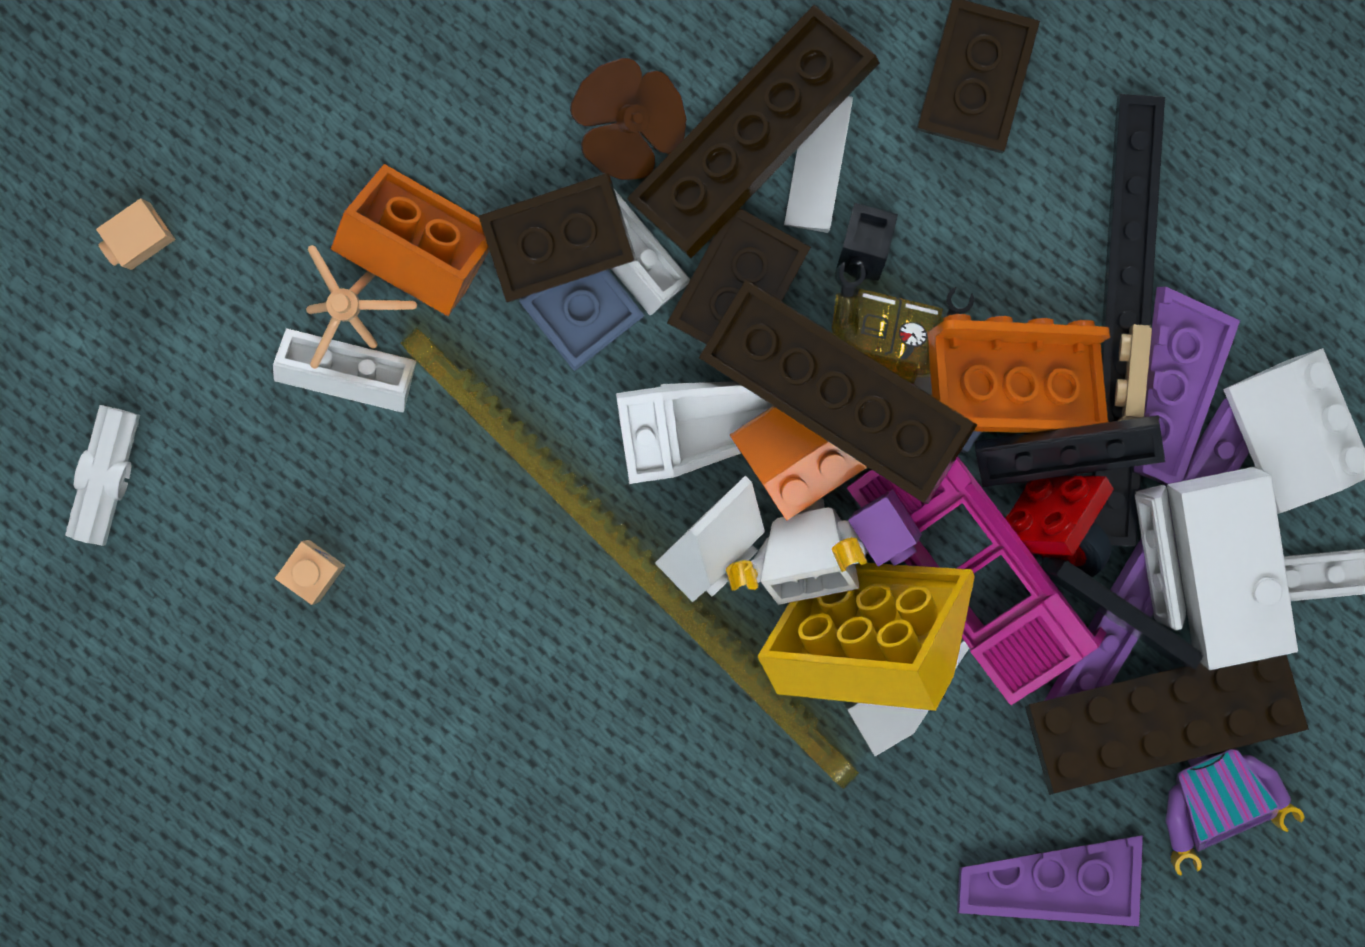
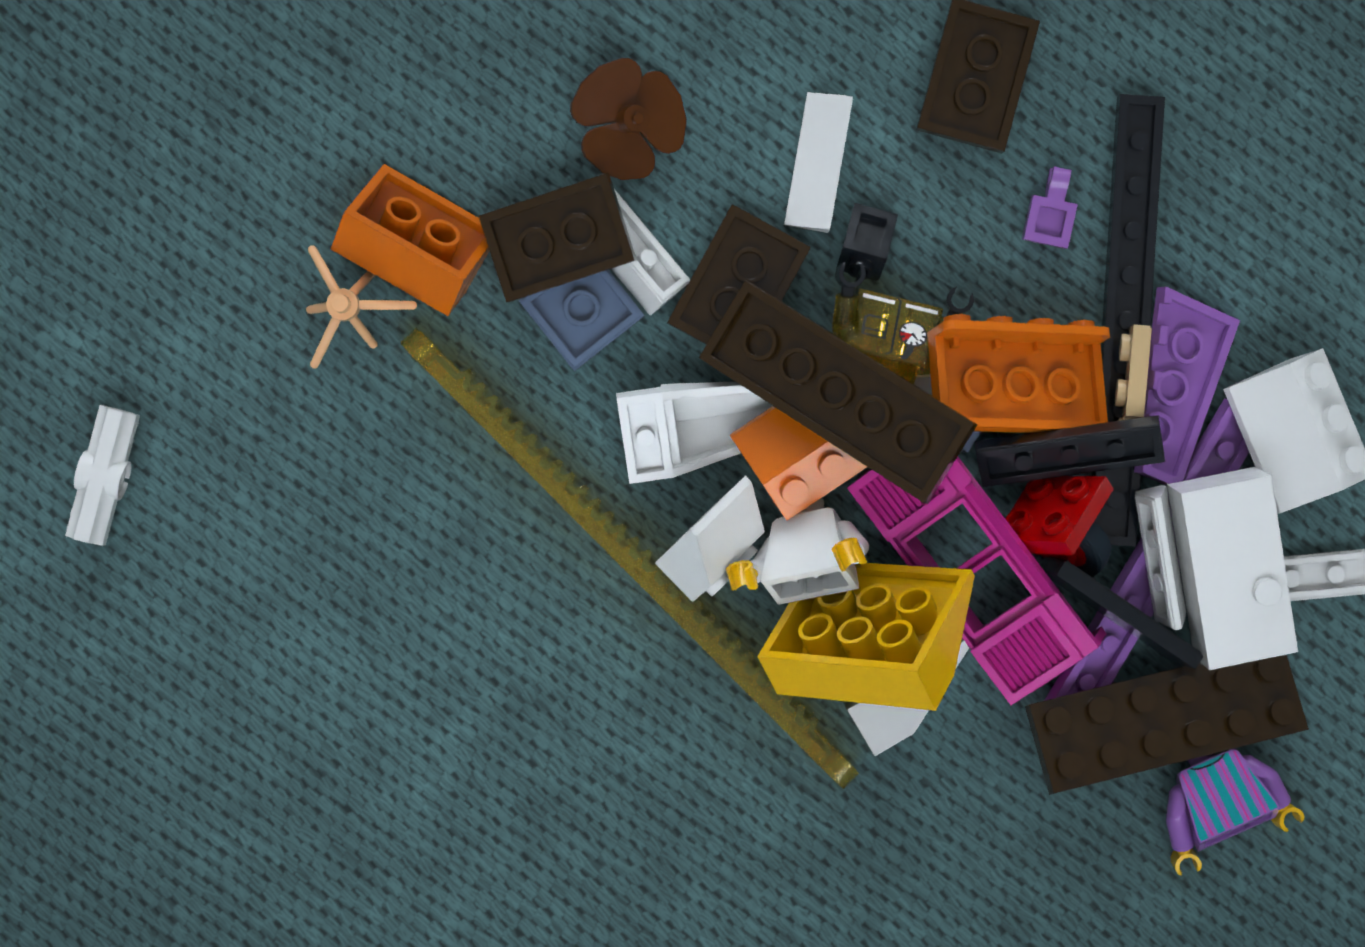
light nougat brick [96,198,176,270] -> none
white slope [273,328,416,413] -> none
light nougat brick [275,540,345,605] -> none
dark brown plate [627,5,880,259] -> none
medium lavender brick [848,489,922,566] -> none
medium lavender wing [957,835,1143,926] -> none
none -> medium lavender plate [1022,167,1078,249]

